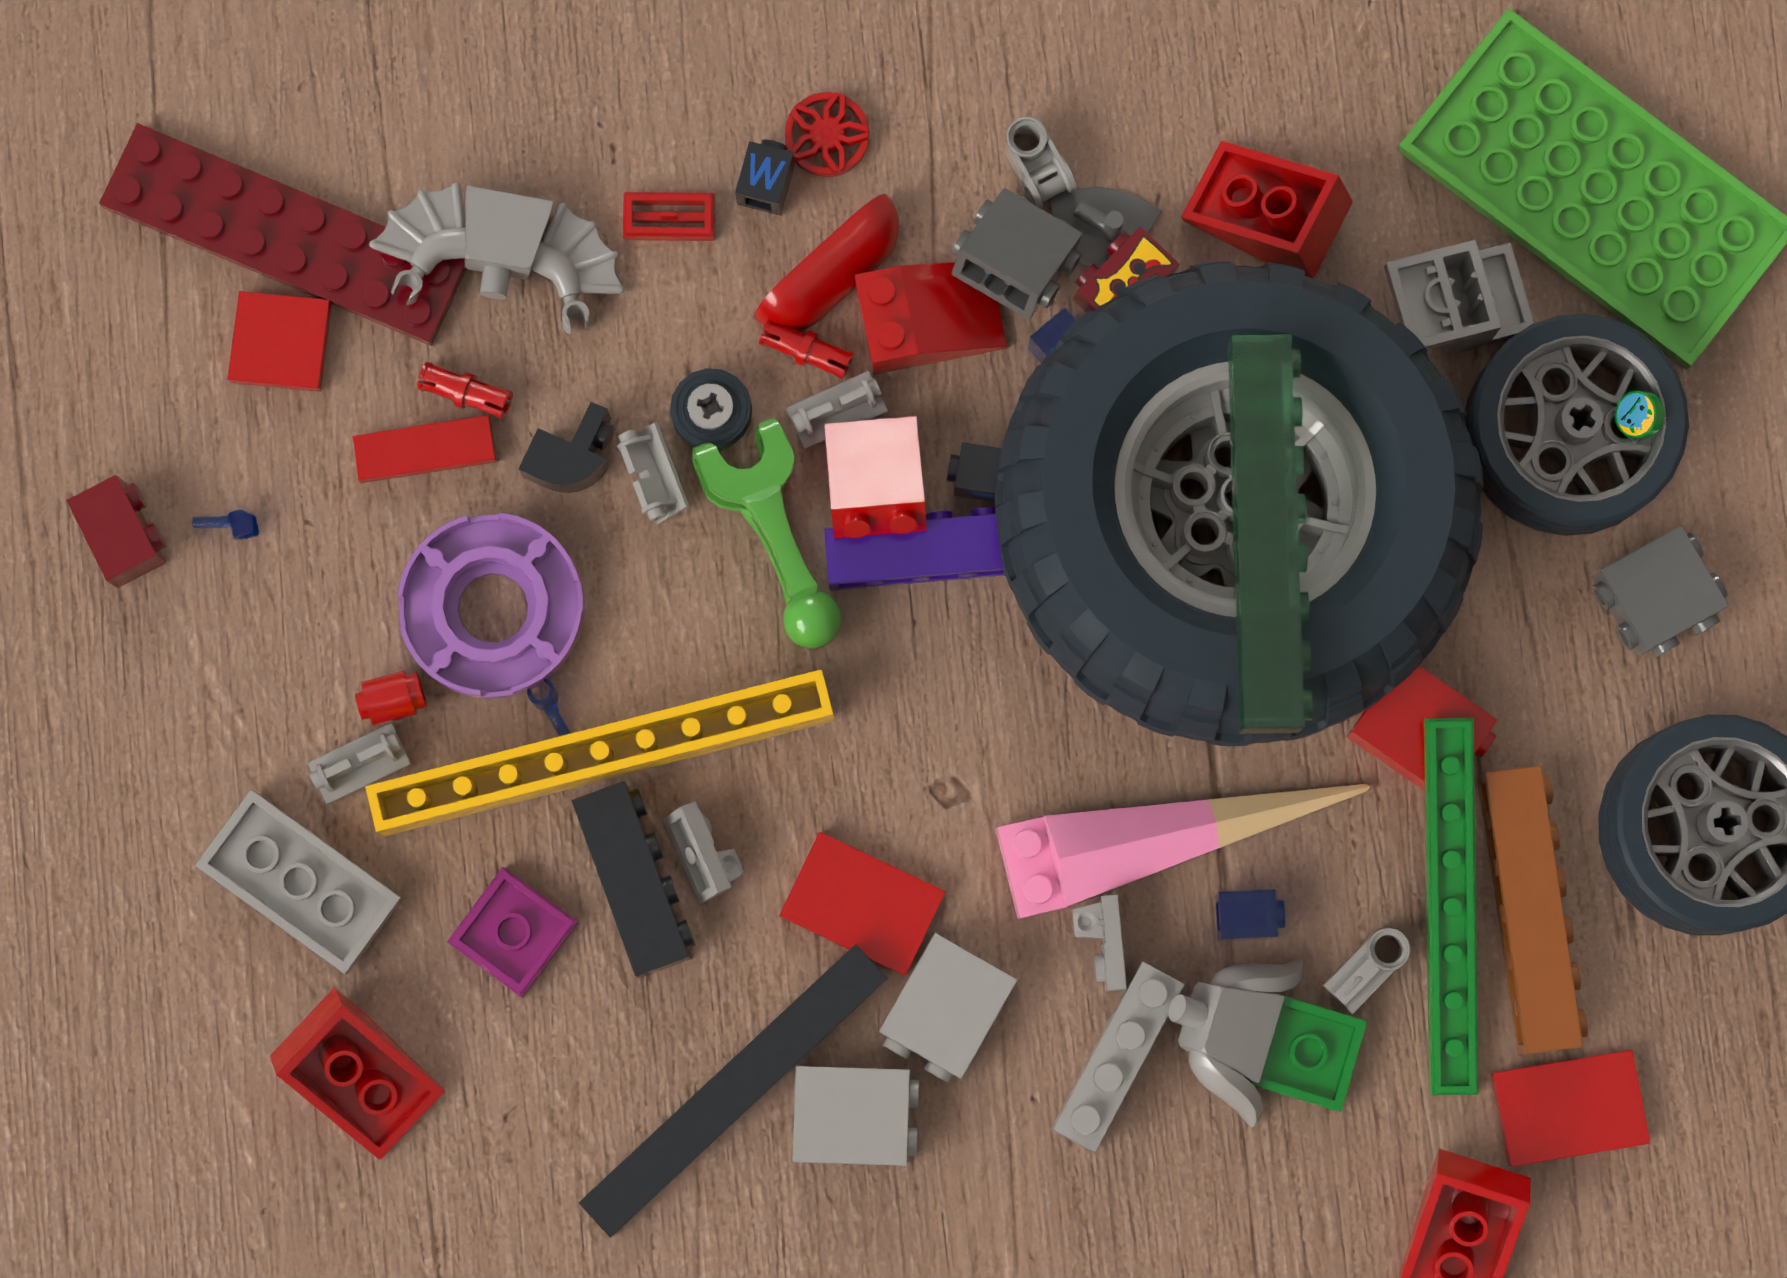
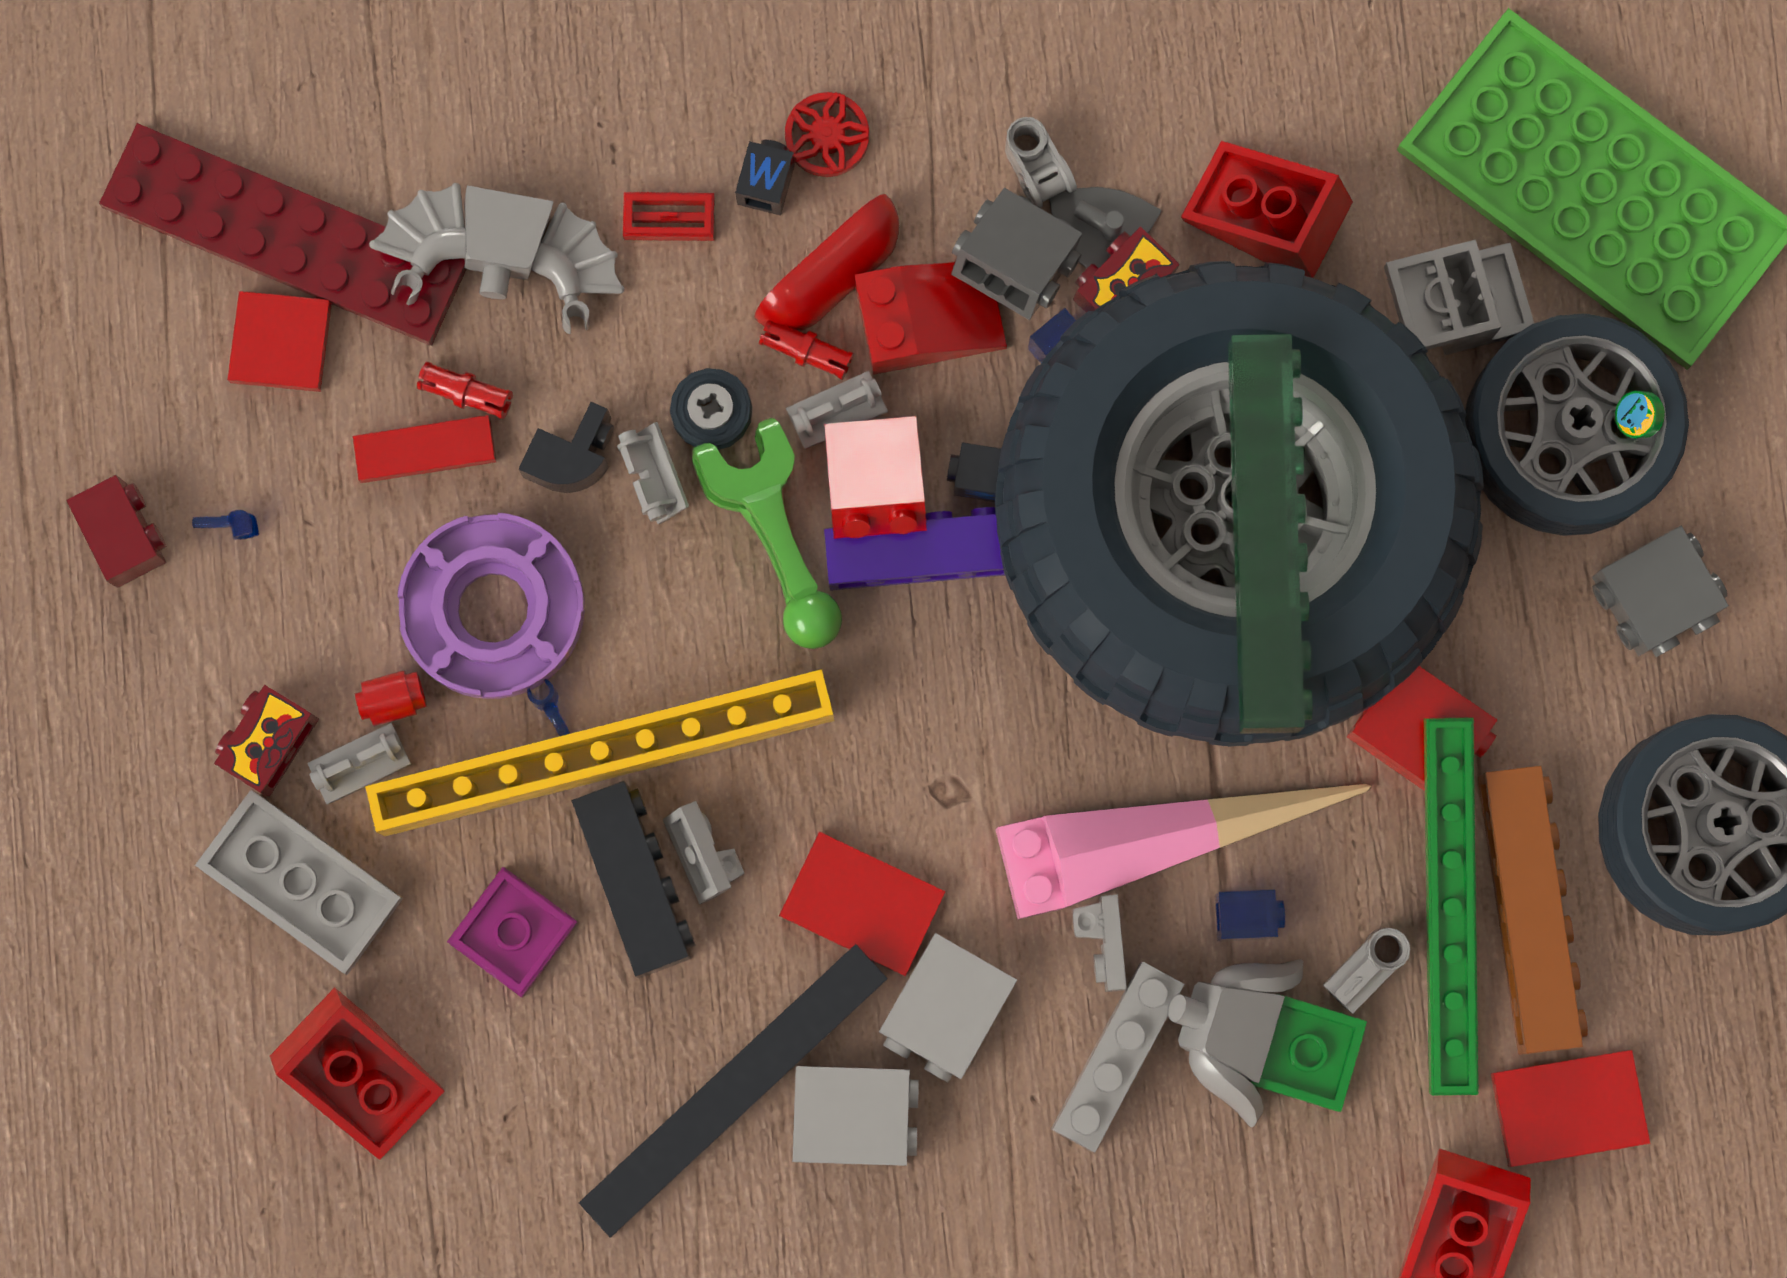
none -> brick [214,685,319,797]

